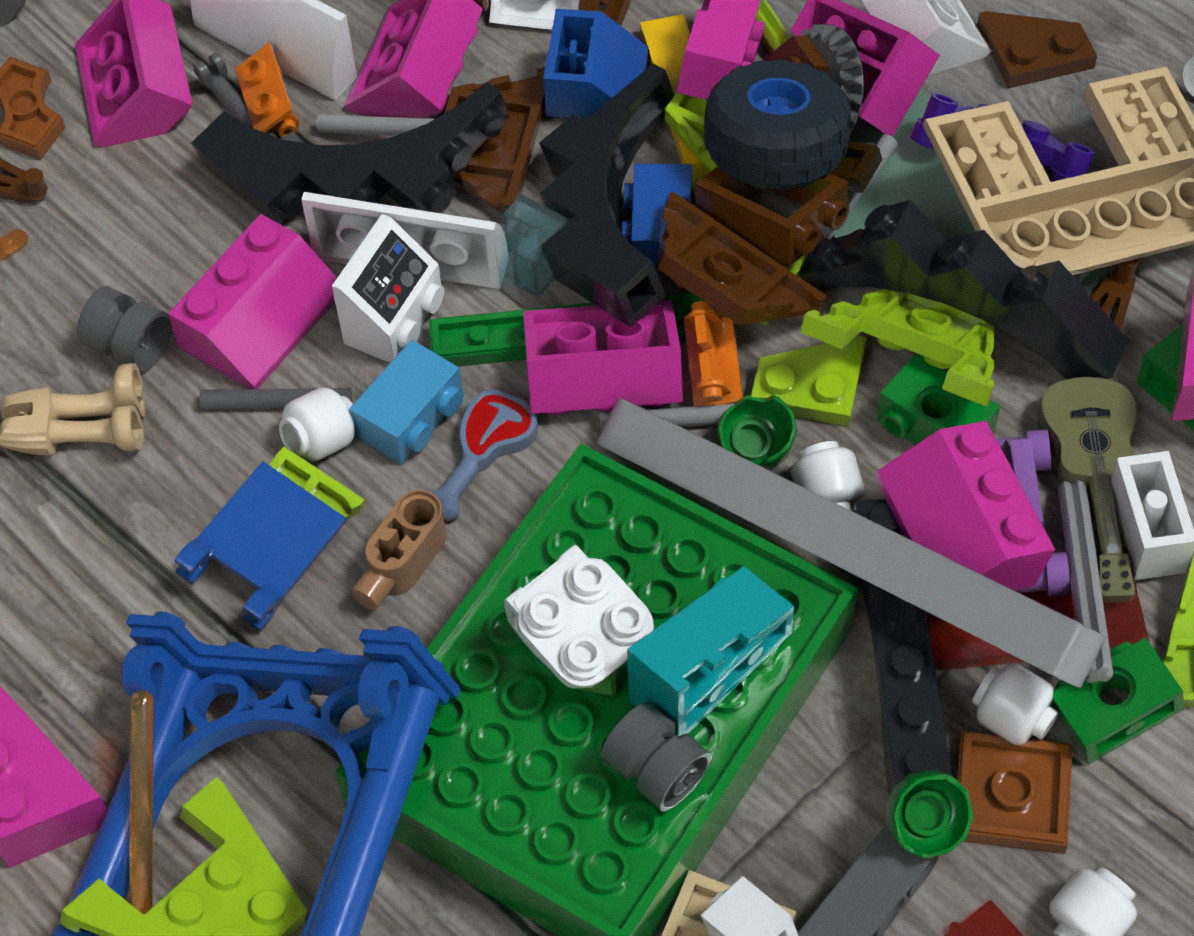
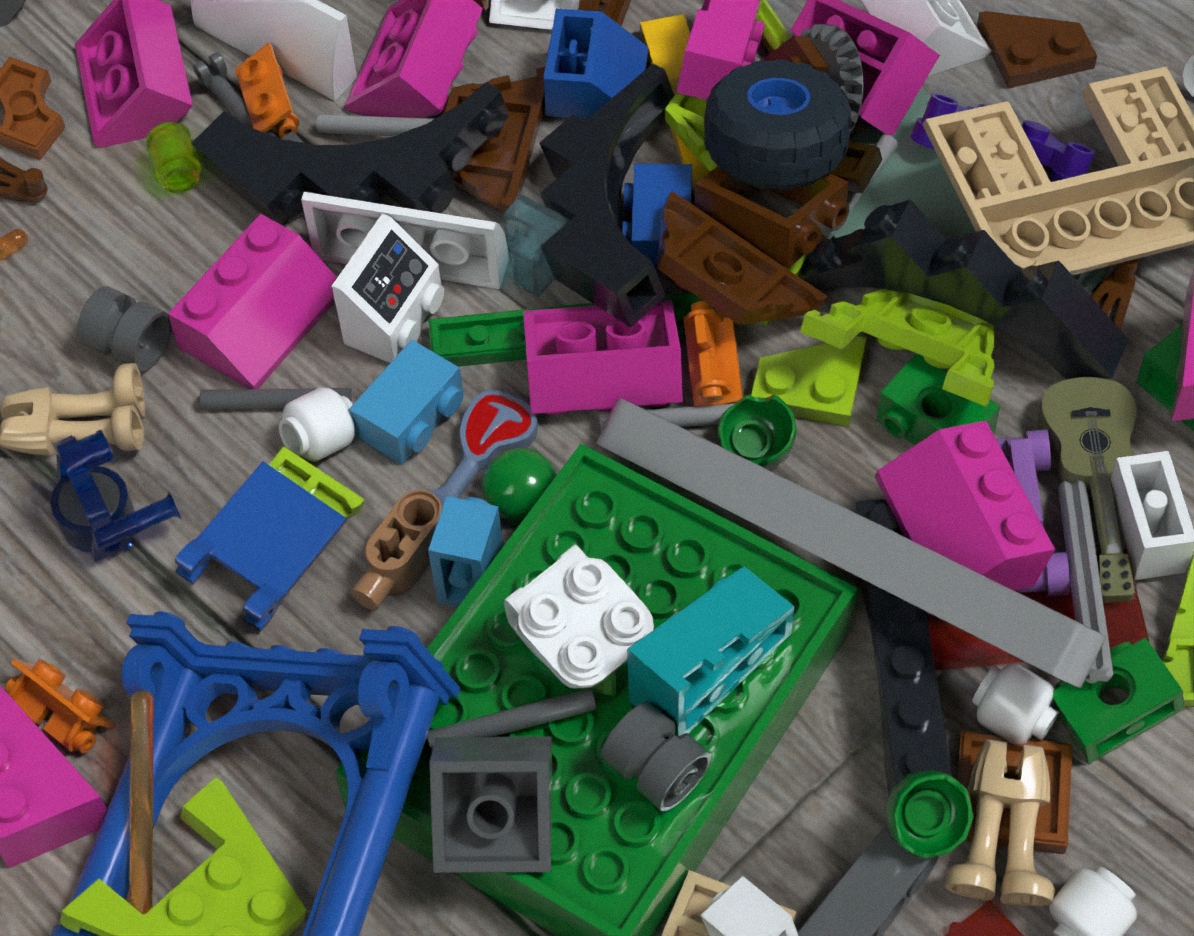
white head [791,441,865,511] -> none
none -> orange hinge [4,659,116,753]
none -> clear blue piece [50,429,181,562]
none -> clear neon green brick [145,122,201,193]
none -> dark grey bar [427,688,596,753]
none -> dark azure brick [428,496,503,607]
none -> dark grey slope [430,737,553,873]
none -> green hair [481,447,557,525]
none -> tan piece [945,739,1055,906]

